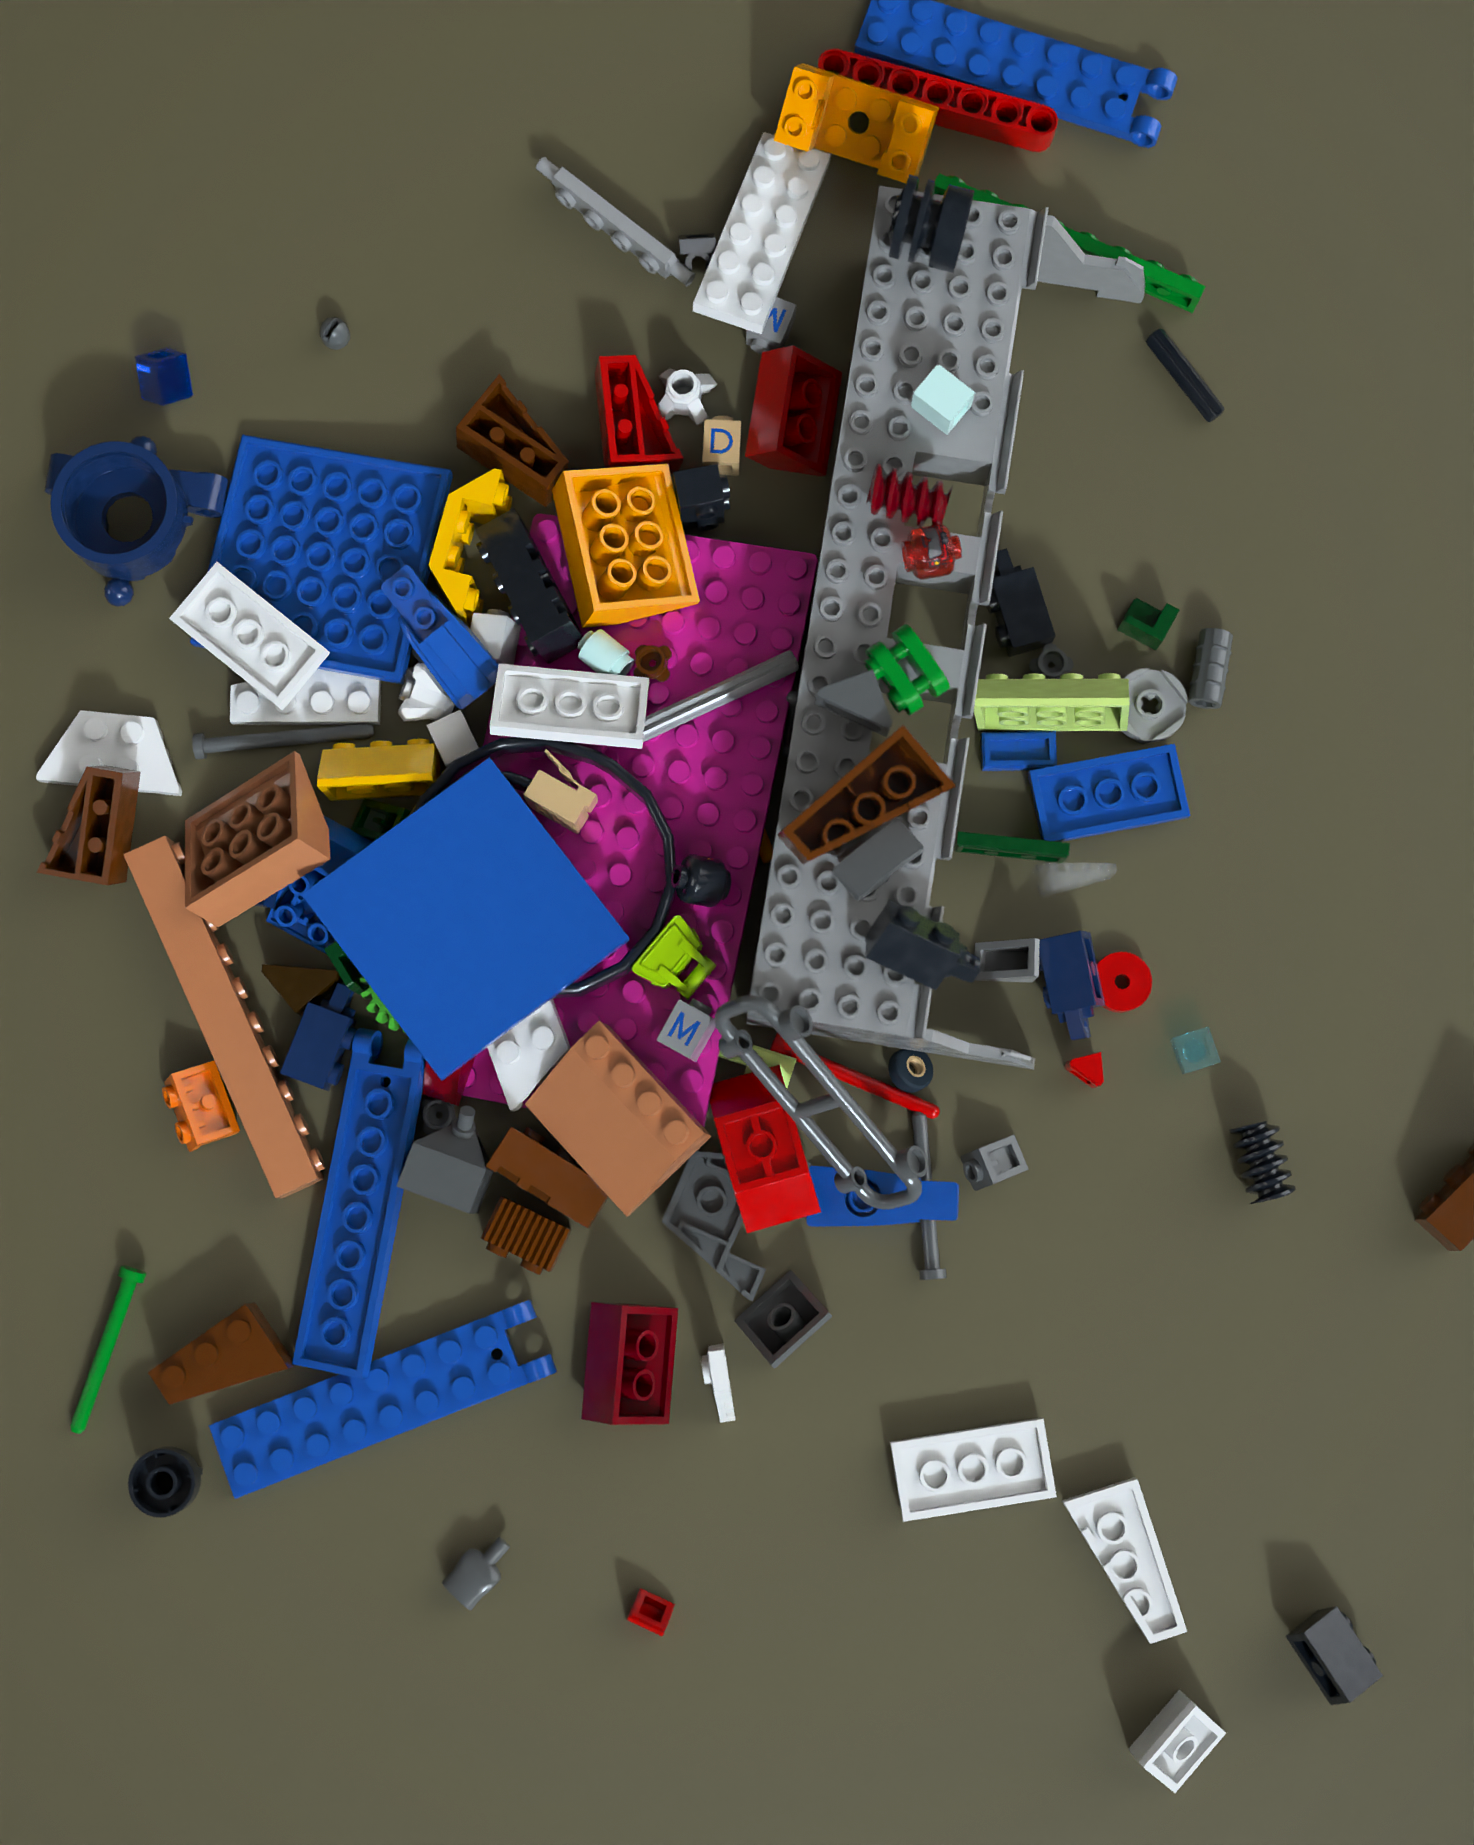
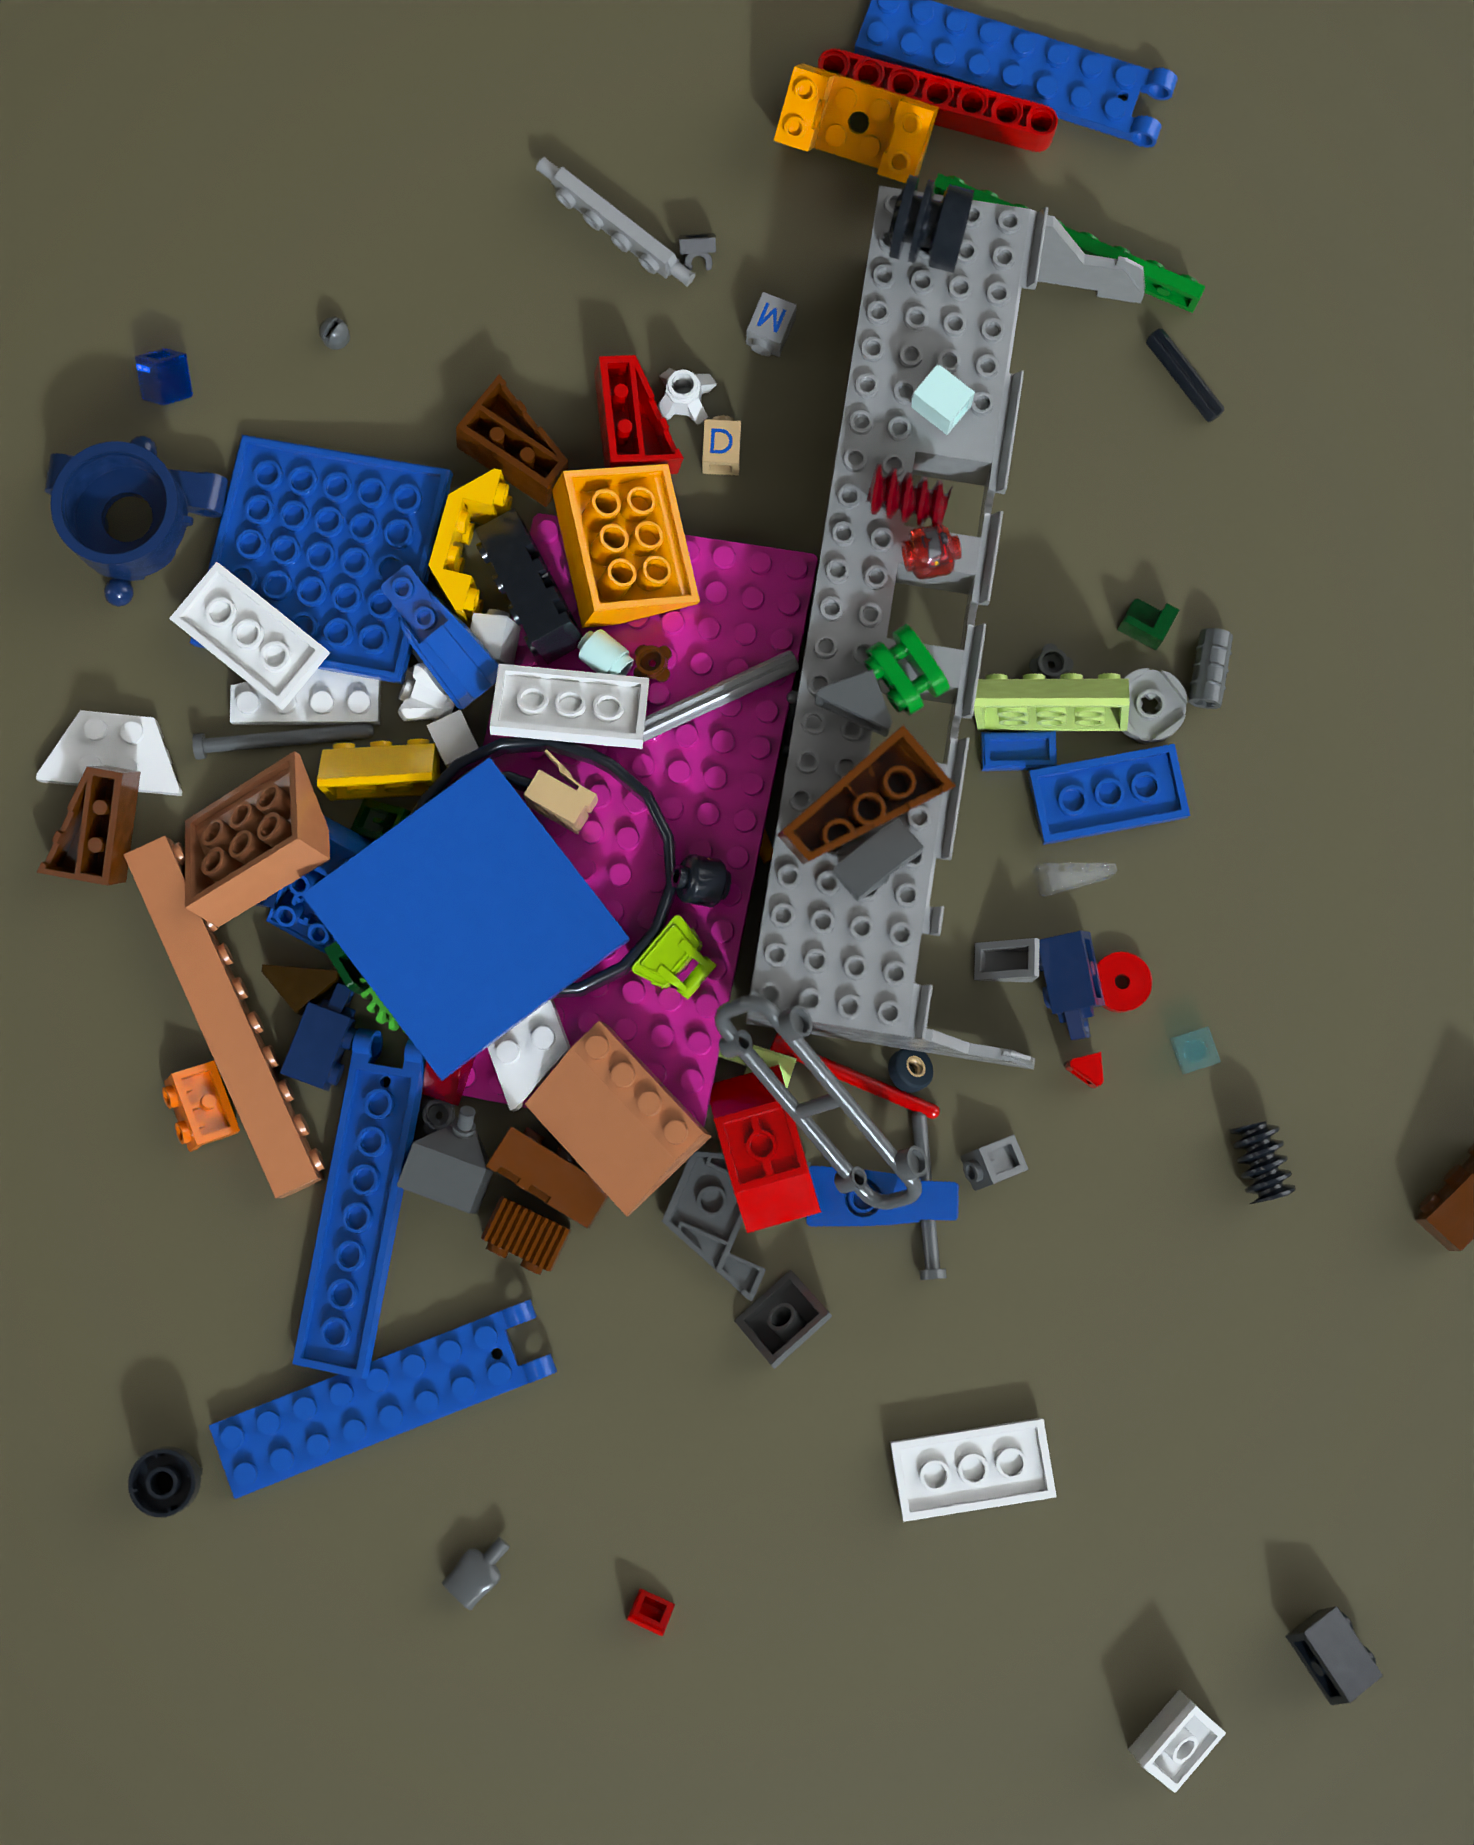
green bar [70,1265,147,1434] -> none
reddish brown wedge [148,1302,297,1405] -> none
dark red slope [581,1302,678,1425] -> none
light grey brick [656,998,716,1062] -> none
black brick [673,464,730,531] -> none
white plate [693,132,831,334] -> none
white wing [701,1343,736,1423] -> none
red slope [745,345,842,476] -> none
black hinge [865,900,980,990] -> none
dark green tile [953,831,1070,863] -> none
black hinge [986,548,1056,657] -> none
white wing [1062,1477,1187,1644] -> none

